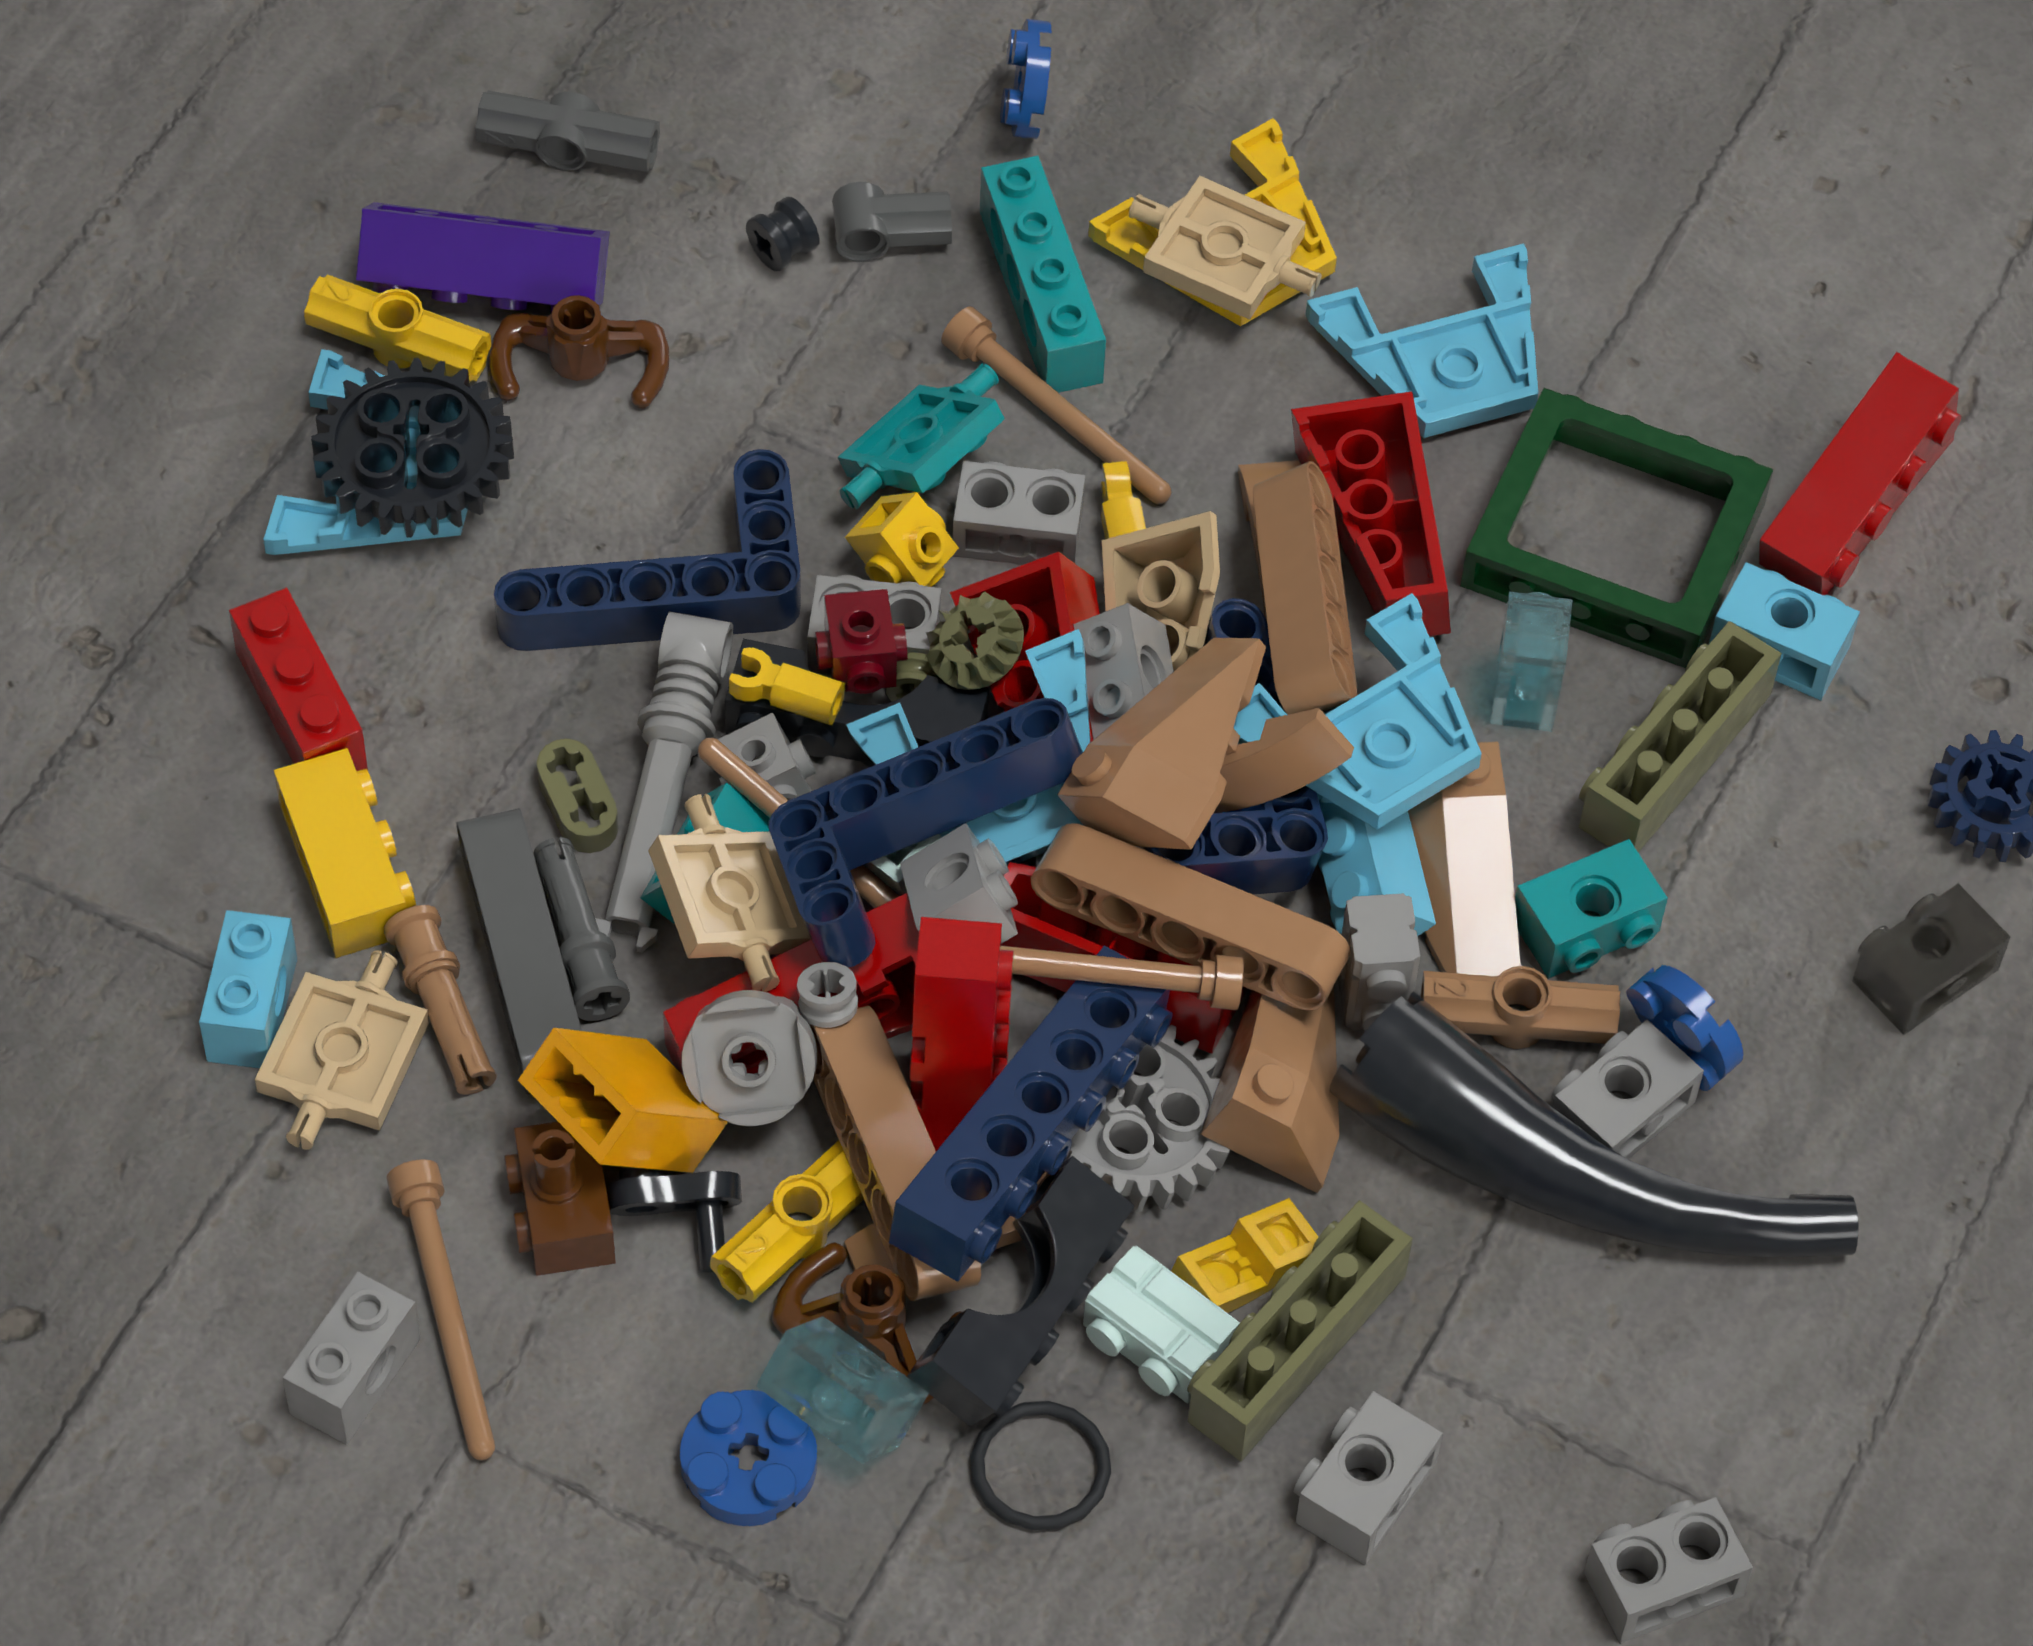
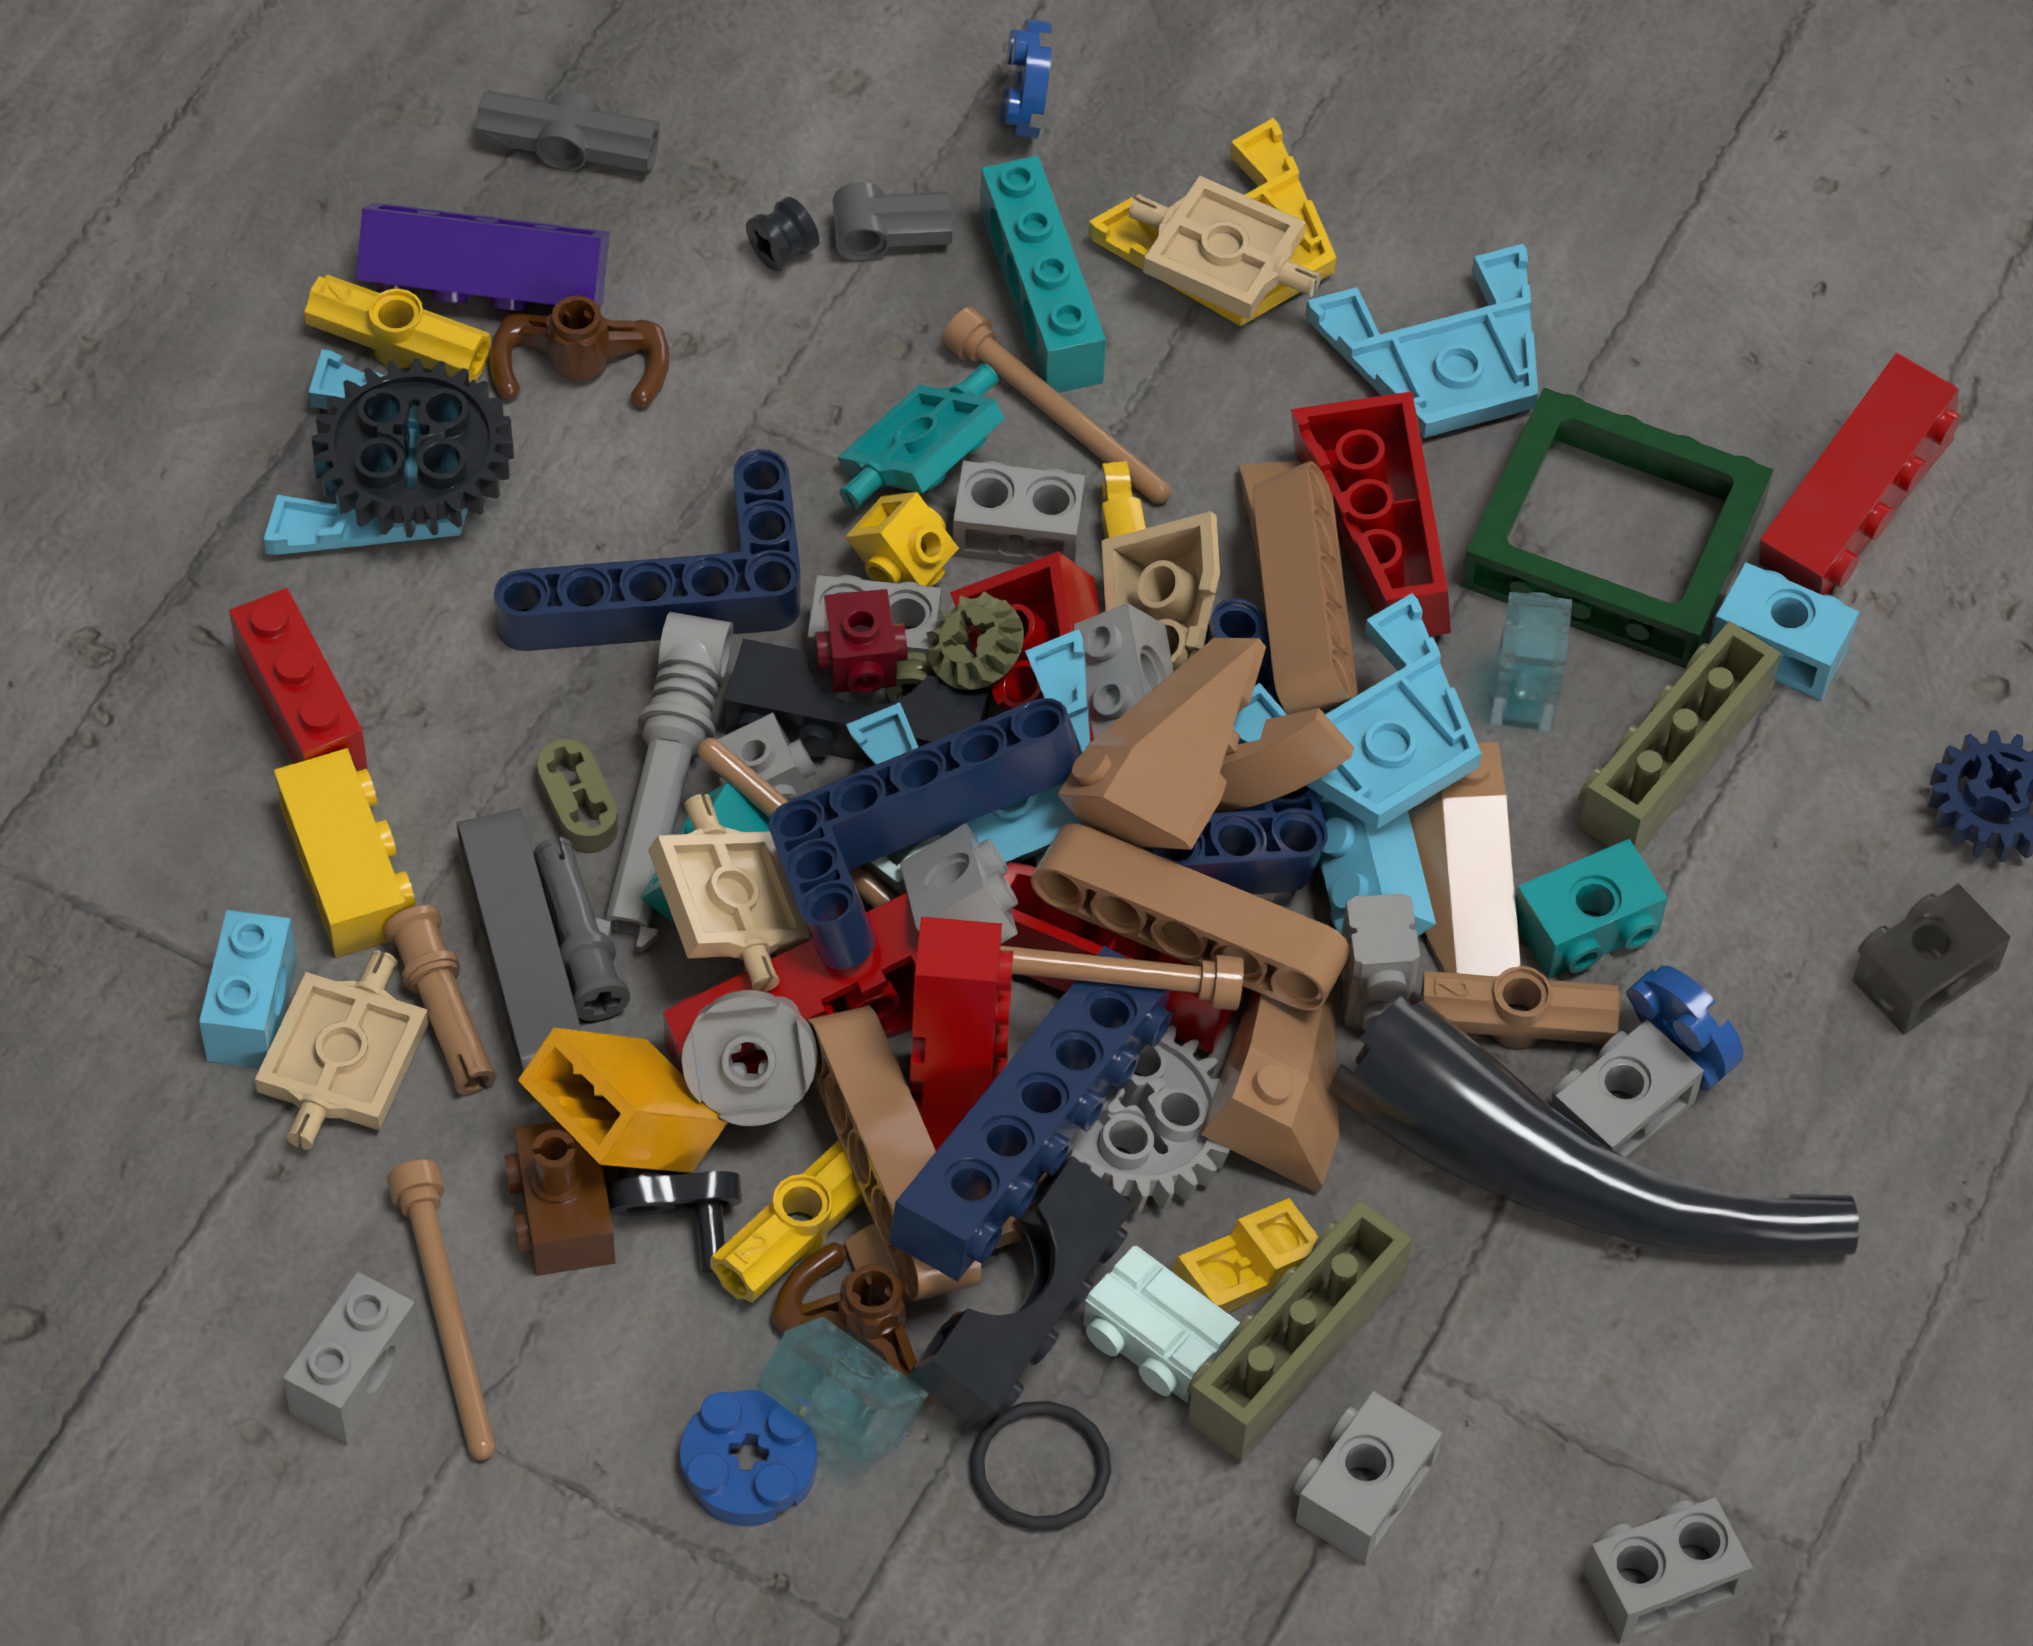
yellow bar [729,648,845,725] -> none
light grey bush [797,962,858,1028] -> none

